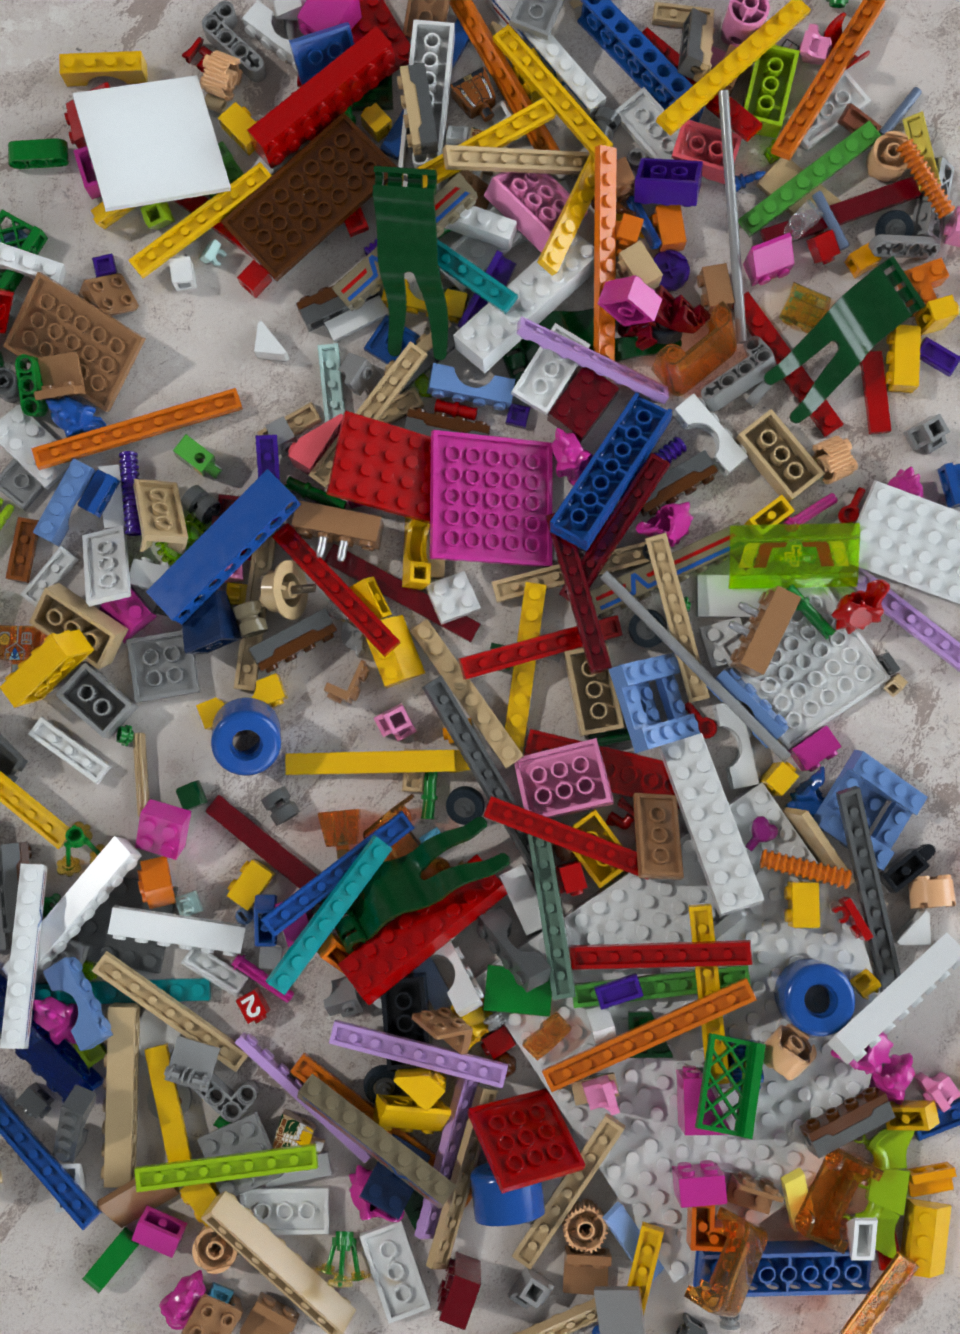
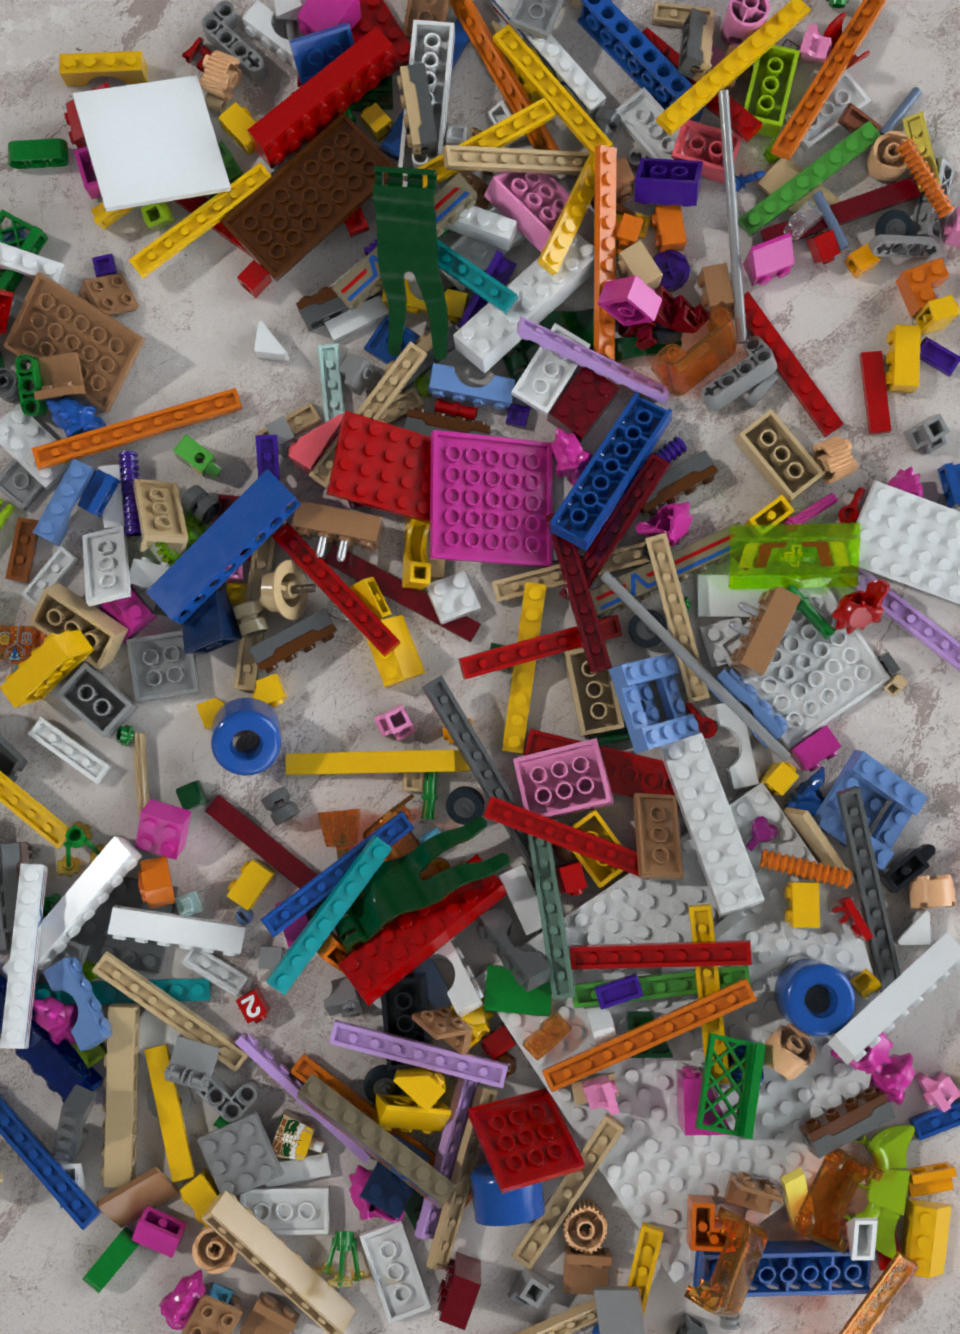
dark grey brick [14,1082,55,1119] -> none
lime plate [134,1143,319,1192] -> none
white brick [169,255,197,291] -> none
light aqua tile [199,239,227,266] -> none
dark pink axle [231,954,294,1003] -> none
blue brick [254,895,277,947] -> none
green pin [285,476,347,509] -> none
medium nougat bracket [324,660,370,704] -> none
light grey piece [341,621,365,658] -> none
tan plate [410,619,524,769] -> none
dark orange torso [450,66,496,122] -> none
light grey bush [483,1012,506,1032] -> none
light blue tile [602,1201,664,1281] -> none
red piece [605,796,634,830] -> none
blue axle [626,196,662,250] -> none
white arch [672,393,748,477] -> none
dark pink brick [672,1160,727,1208] -> none
dark green flag [764,256,926,424] -> none
clear yellow slope [779,282,831,333] -> none
yellow brick [886,1100,940,1131] -> none

